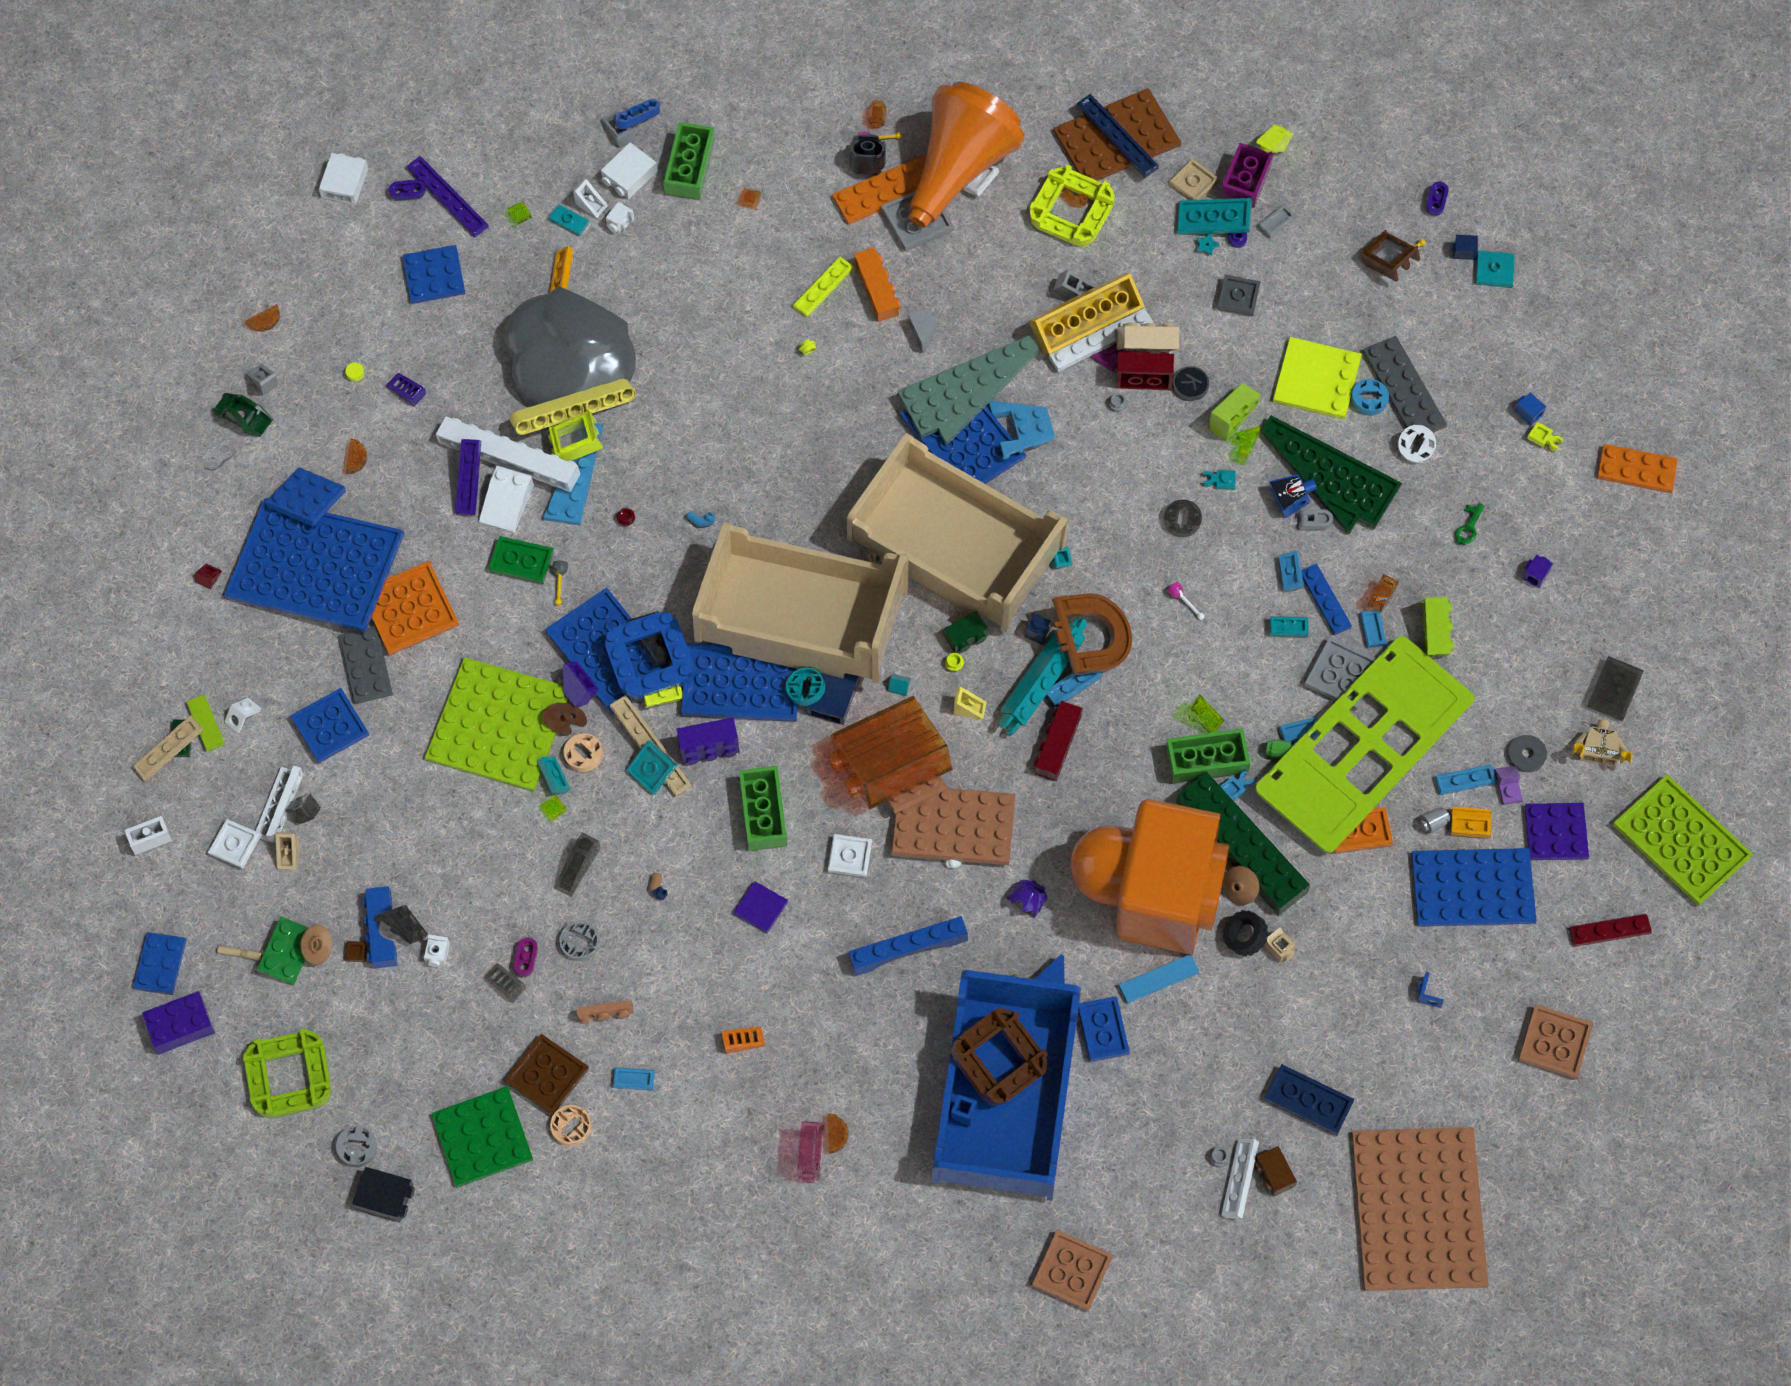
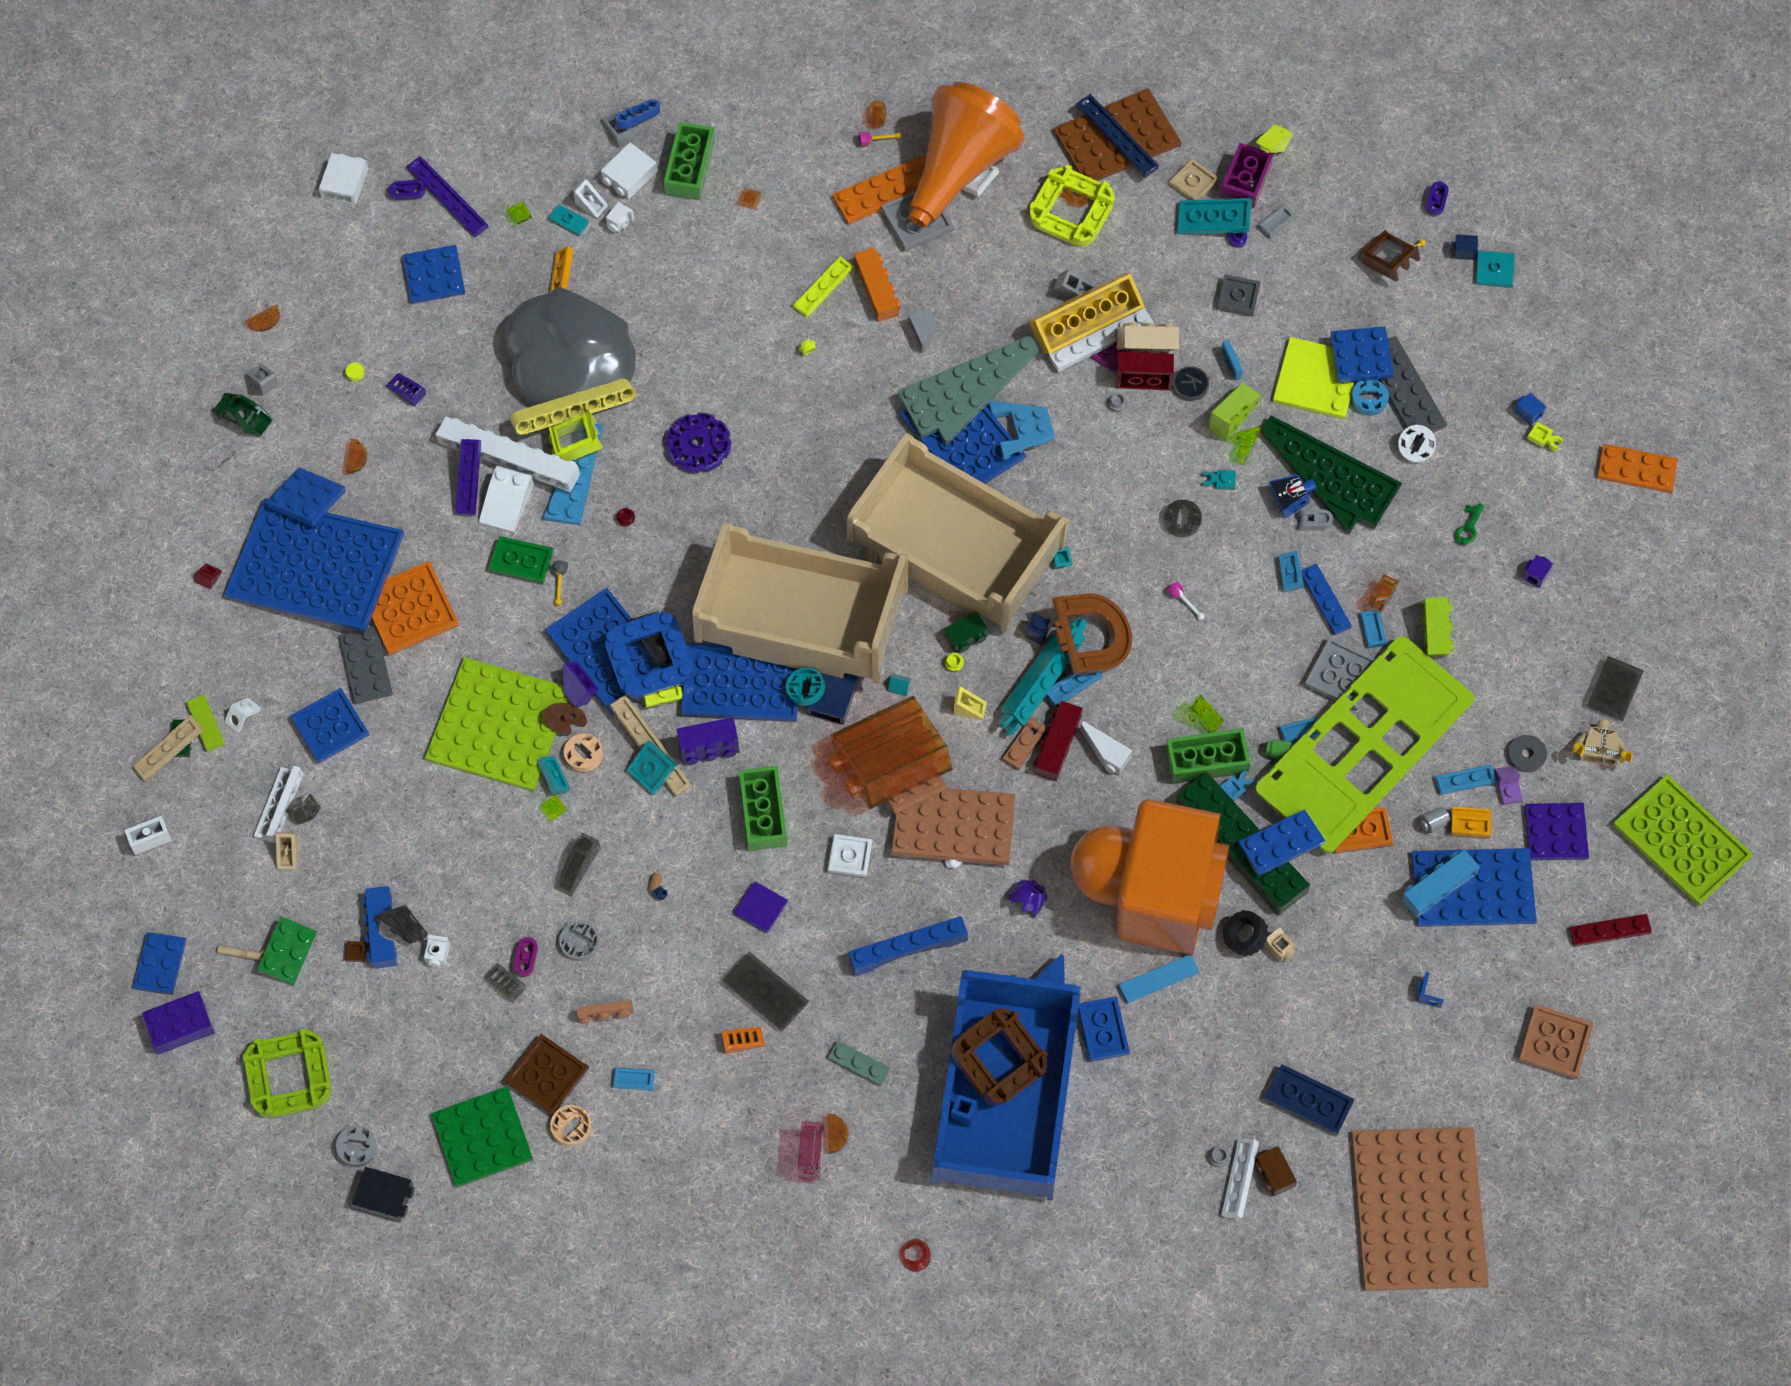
white plate [208,819,261,869] -> none
medium nougat dish [301,925,332,965] -> none
dark azure arm [686,511,715,527] -> none
black brick [850,134,886,175] -> none
nougat plate [1032,1230,1113,1312] -> none
teal plate [1197,234,1220,255] -> none
medium nougat dish [1223,866,1259,905] -> none
teal plate [1270,616,1309,637] -> none
none -> dark purple plate [664,412,732,473]
none -> clear smoke plate [723,951,809,1031]
none -> sand green plate [828,1041,891,1087]
none -> clear red piece [901,1238,931,1272]
none -> nougat plate [1003,717,1047,770]
none -> white slope [1081,721,1133,775]
none -> dark azure tile [1221,340,1243,380]
none -> blue plate [1237,809,1325,876]
none -> blue plate [1330,326,1394,383]
none -> dark azure brick [1402,849,1480,918]

